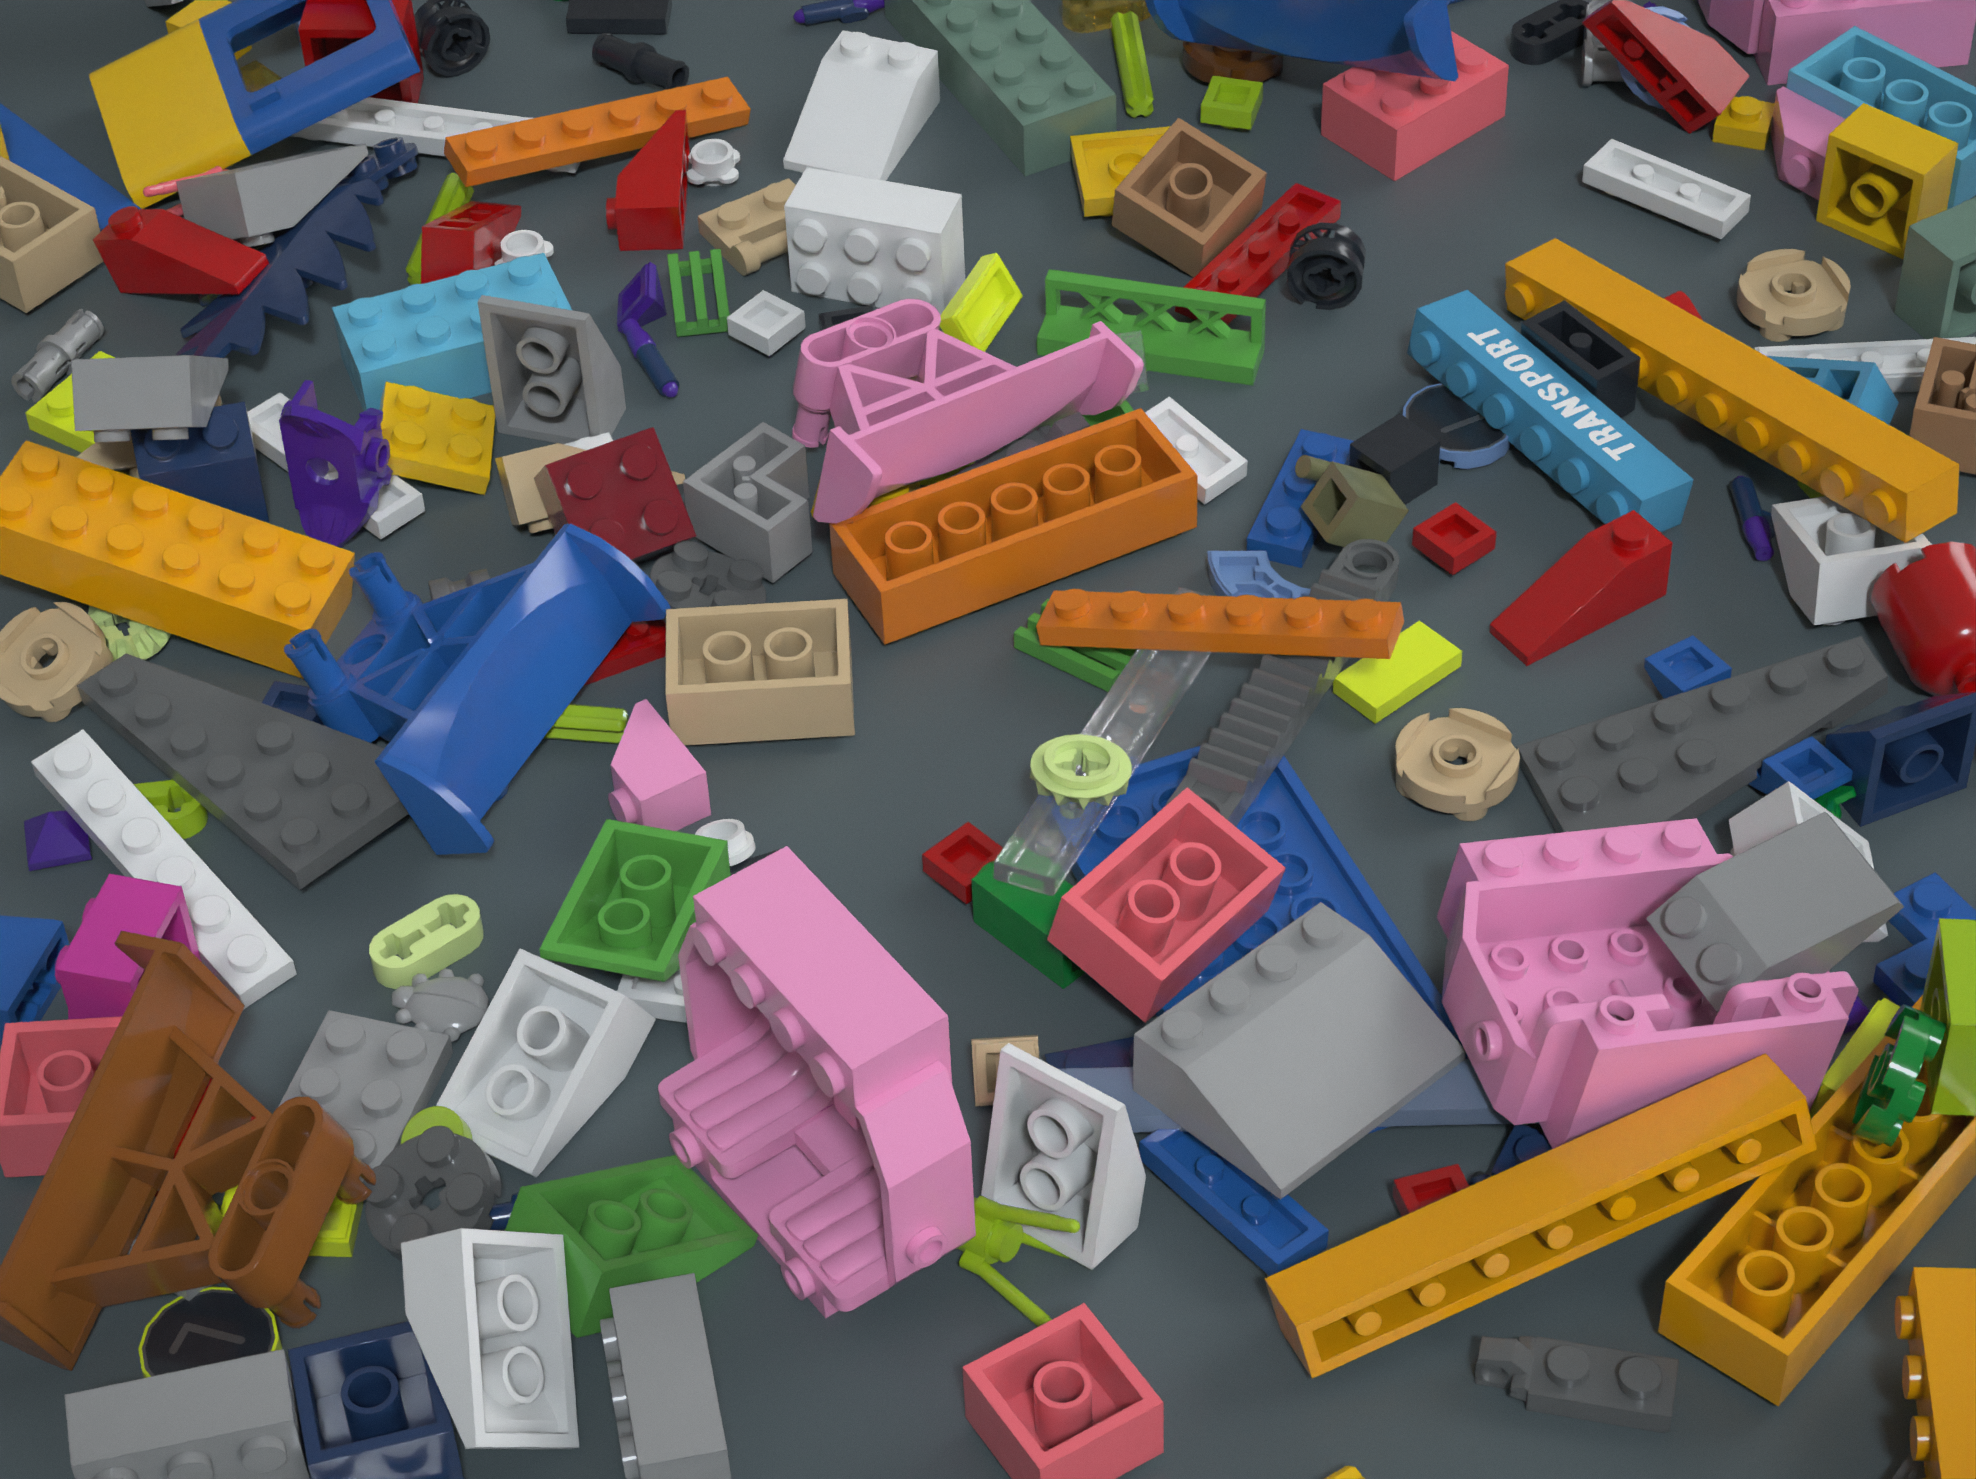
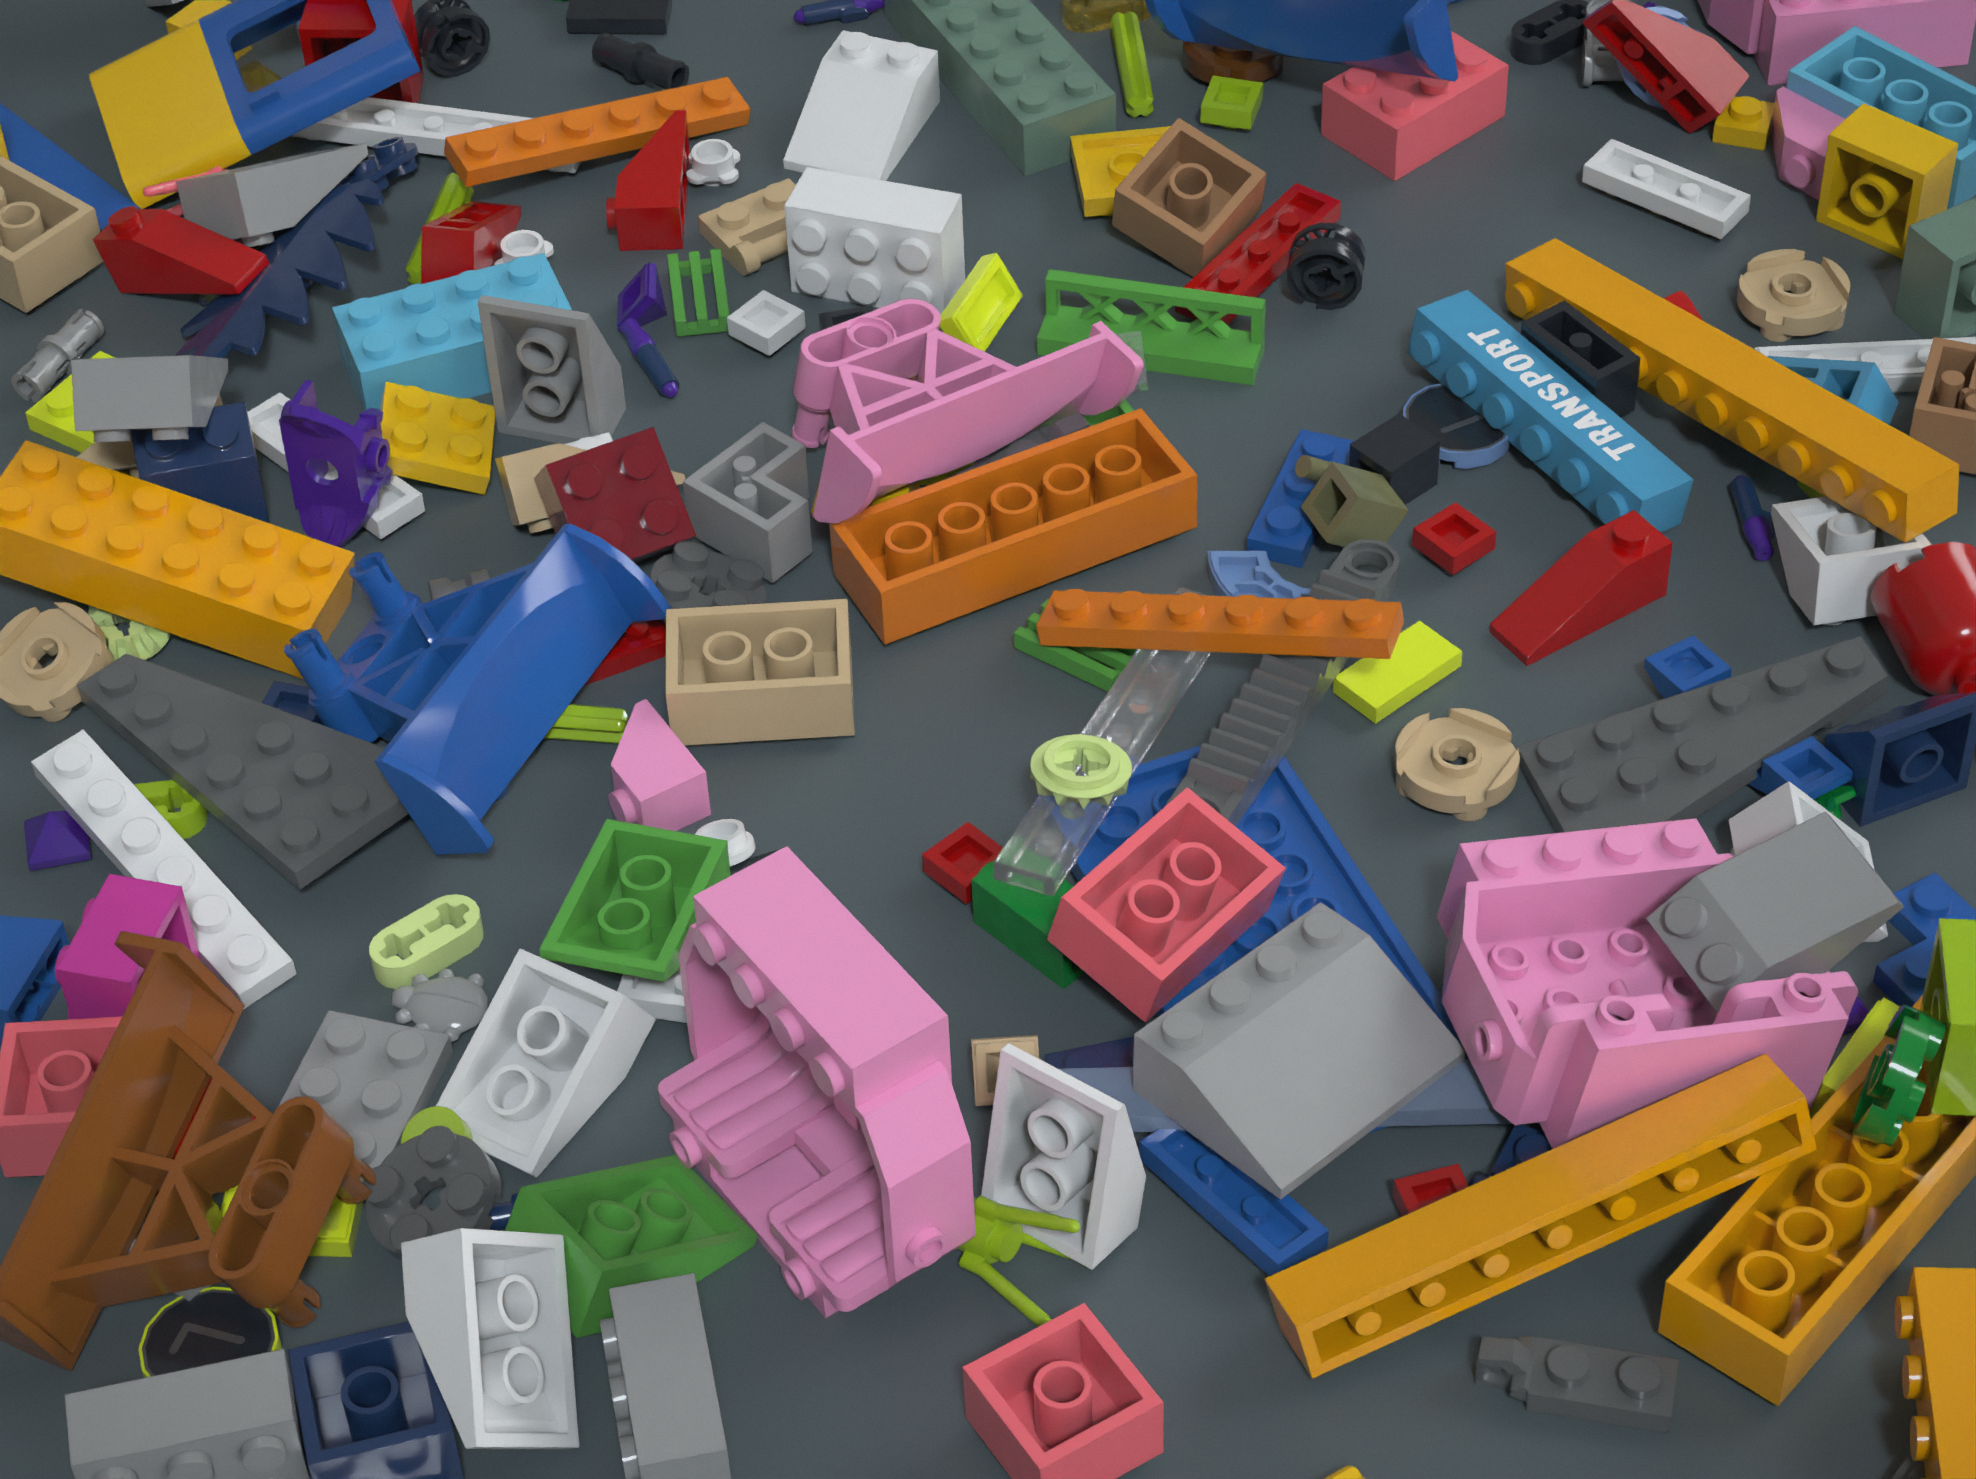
white plate [1145,397,1248,505] -> none

